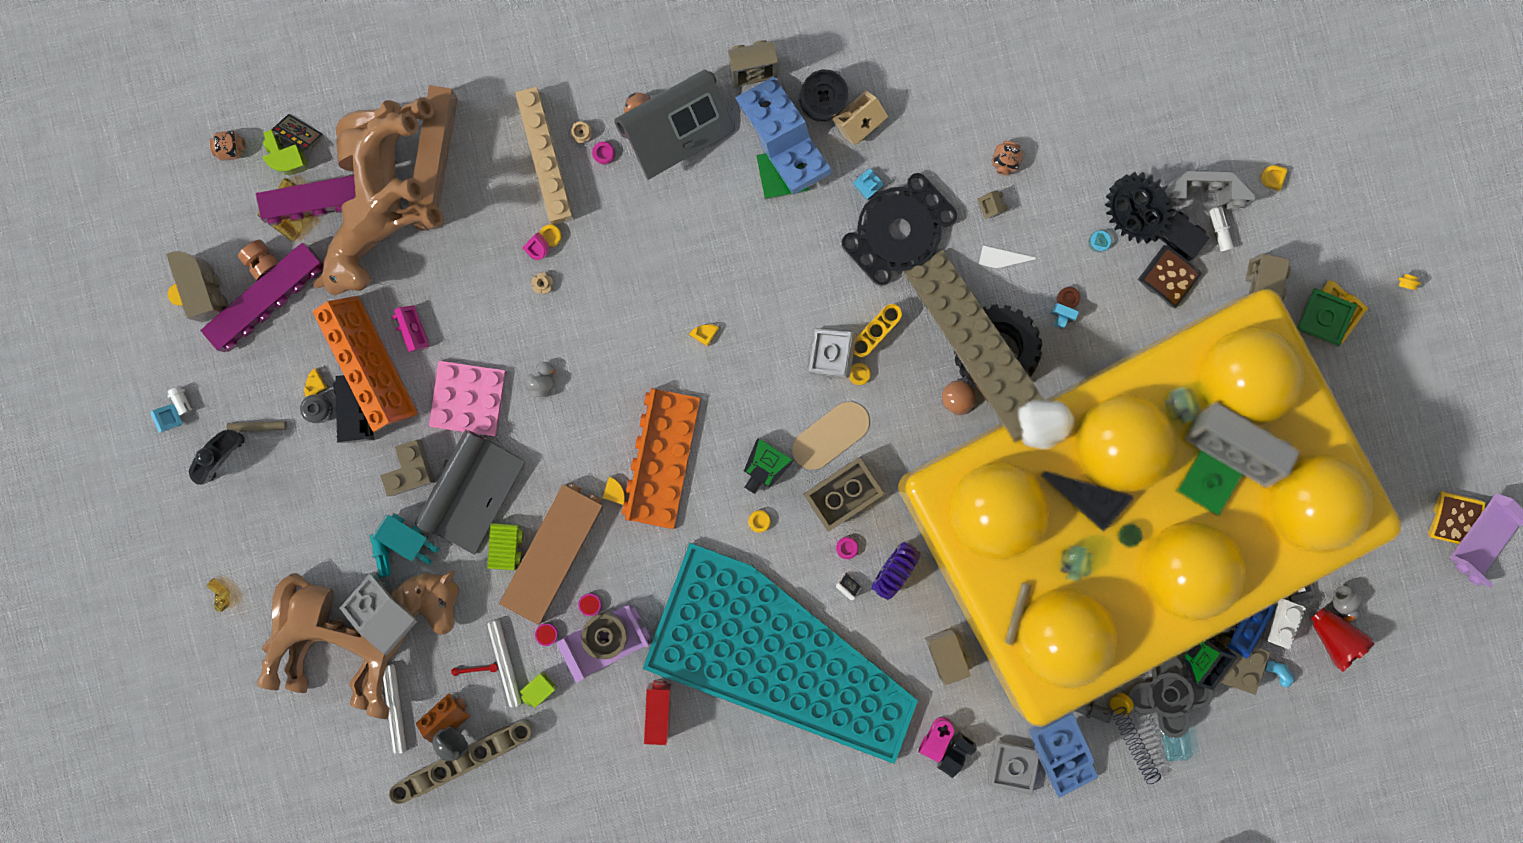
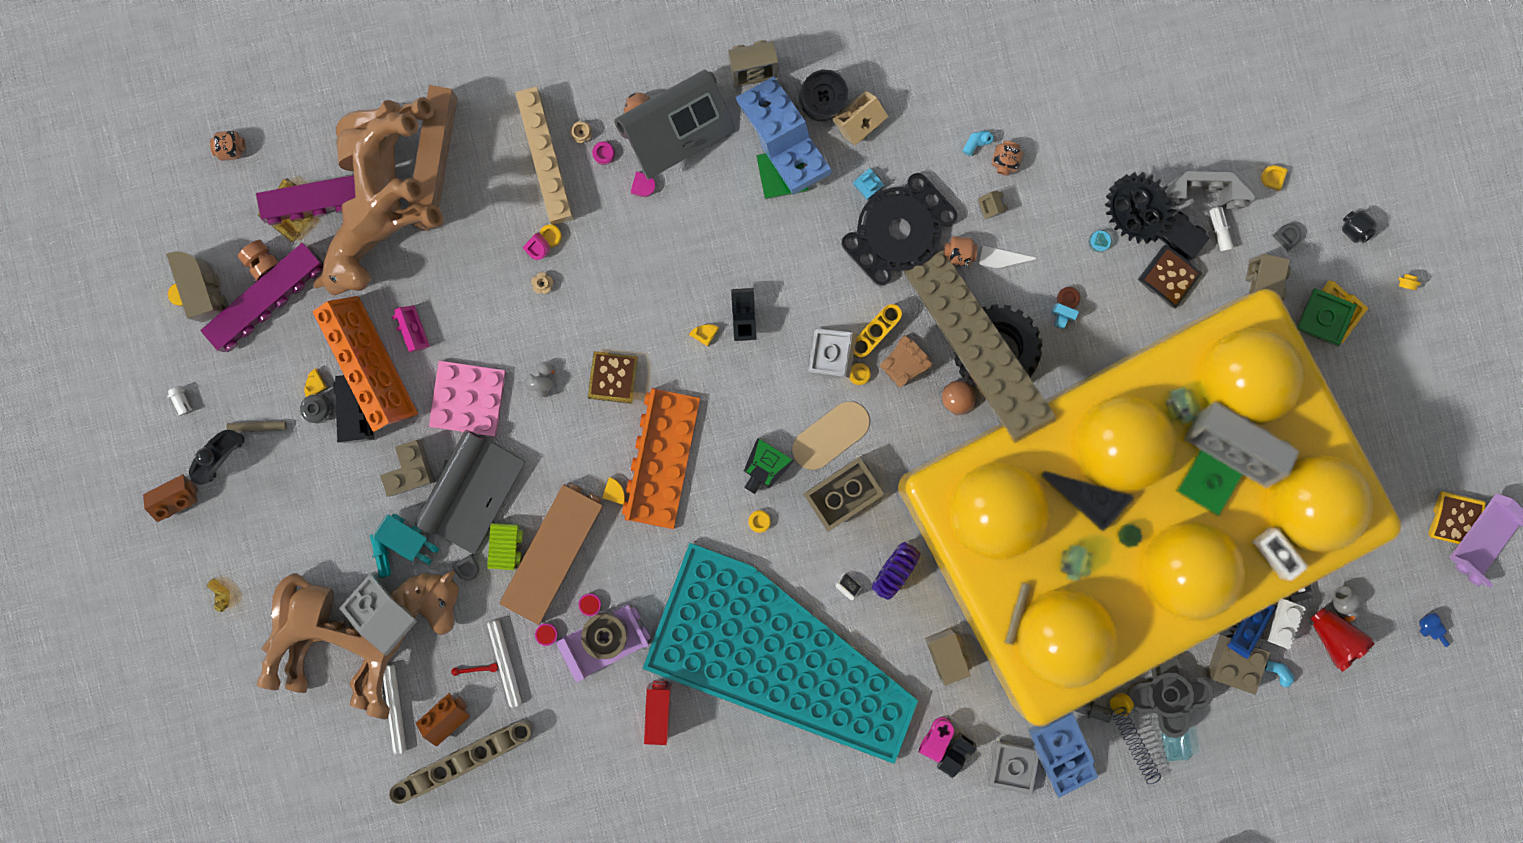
medium azure tile [150,403,183,433] -> none
lime brick [262,130,309,175] -> none
piece [271,114,323,151] -> none
dark grey hair [432,726,468,761] -> none
lime brick [520,671,557,708] -> none
dark pink tile [836,537,859,559] -> none
white hair [1018,400,1074,449] -> none
black torso [1184,638,1238,690] -> none
none -> dark orange brick [143,474,198,522]
none -> dark grey tile [452,554,479,581]
none -> slope [588,351,638,404]
none -> dark pink tile [630,171,656,197]
none -> black brick [731,288,757,341]
none -> medium nougat piece [879,335,933,388]
none -> nougat head [944,236,977,266]
none -> medium azure arm [962,131,994,156]
none -> white brick [1252,528,1308,580]
none -> dark grey tile [1272,224,1301,251]
none -> black head [1342,210,1377,244]
none -> blue piece [1419,613,1450,647]

